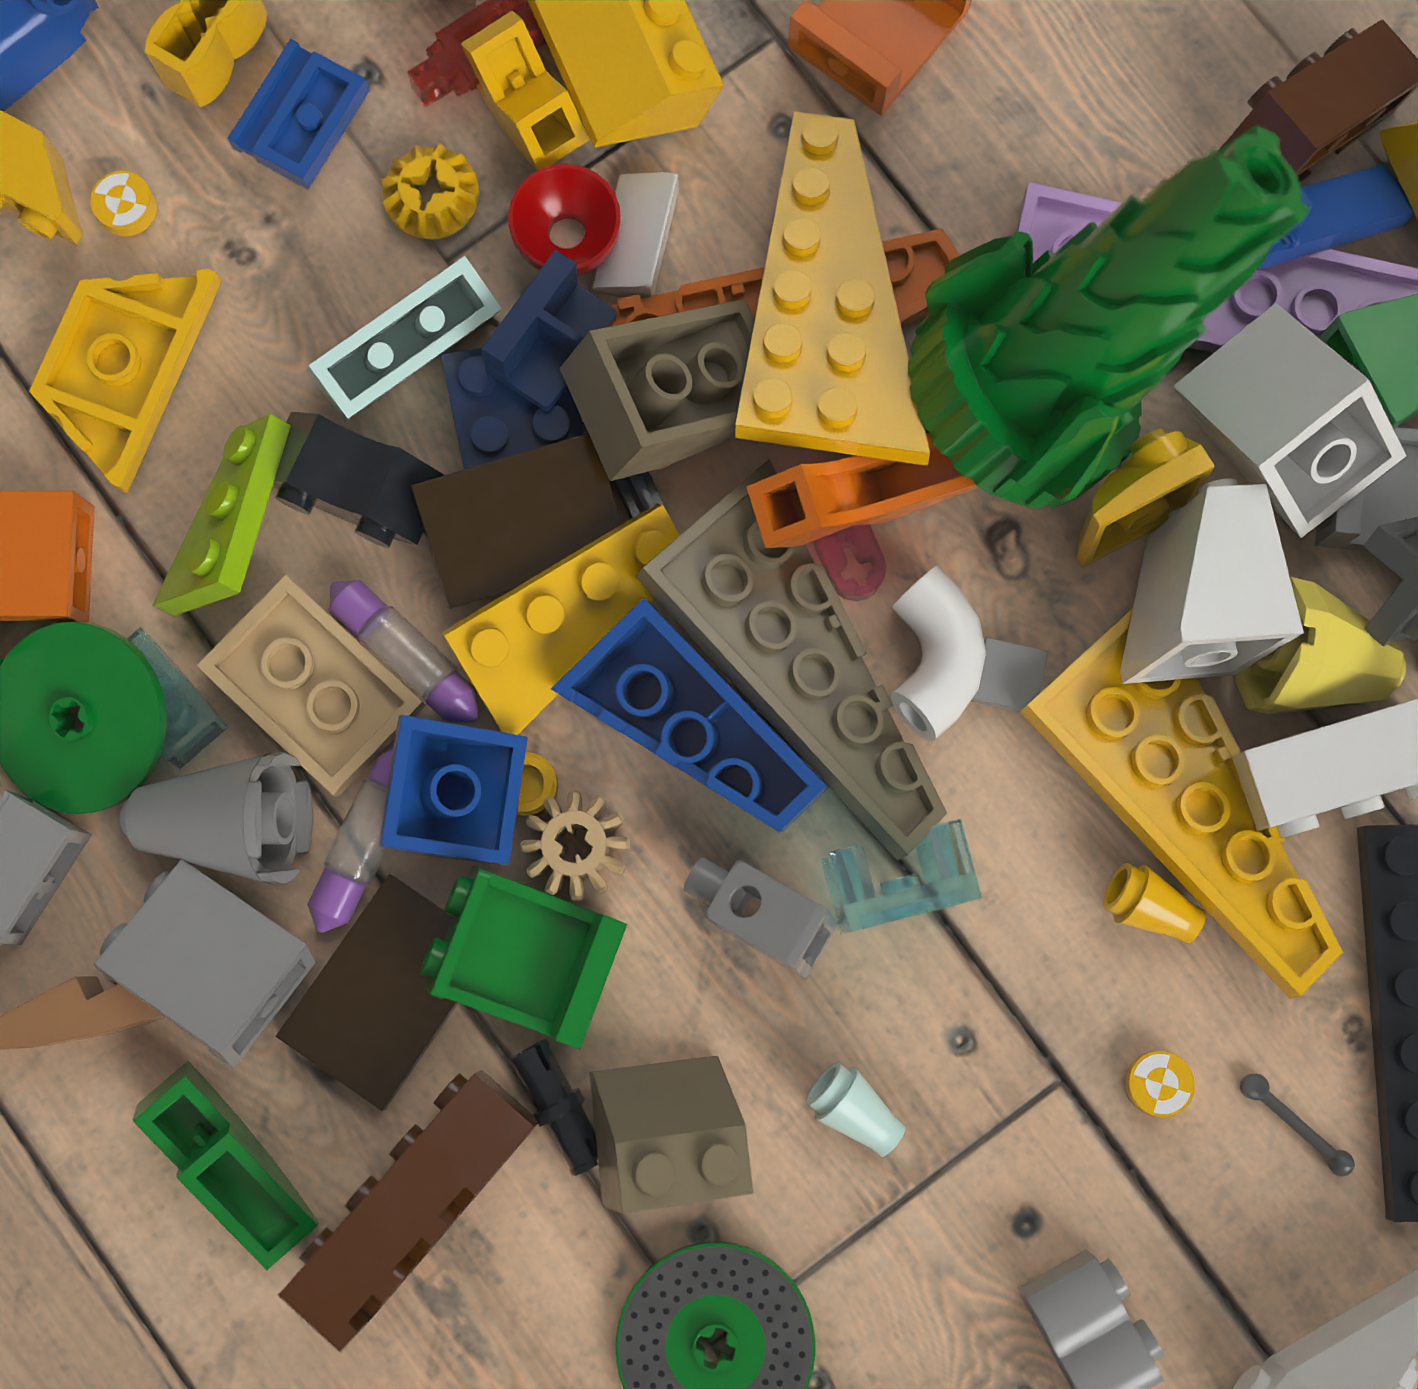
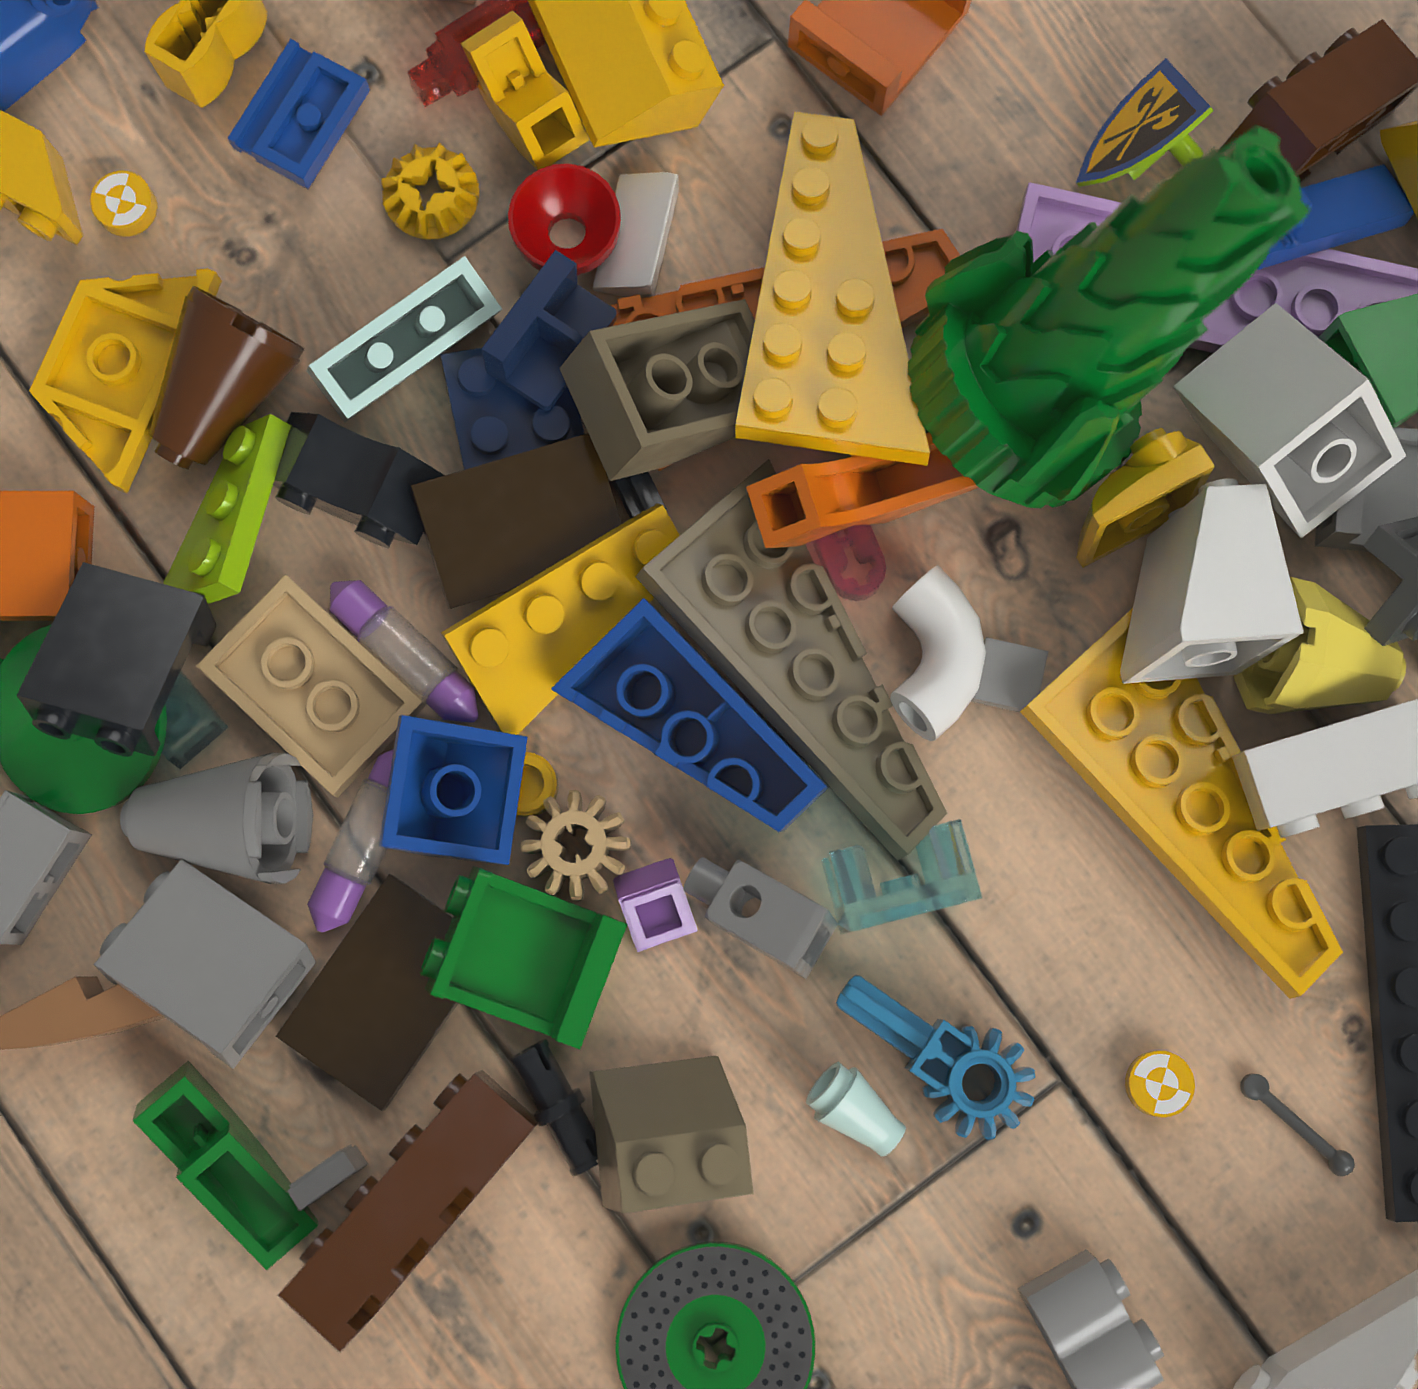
yellow cone [1103,863,1206,944] -> none
none -> black panel [17,562,217,757]
none -> reddish brown cone [149,286,304,470]
none -> light grey tile [287,1145,368,1211]
none -> medium lavender slope [613,858,698,952]
none -> dark azure gear [836,975,1035,1140]
none -> shield [1076,58,1214,187]

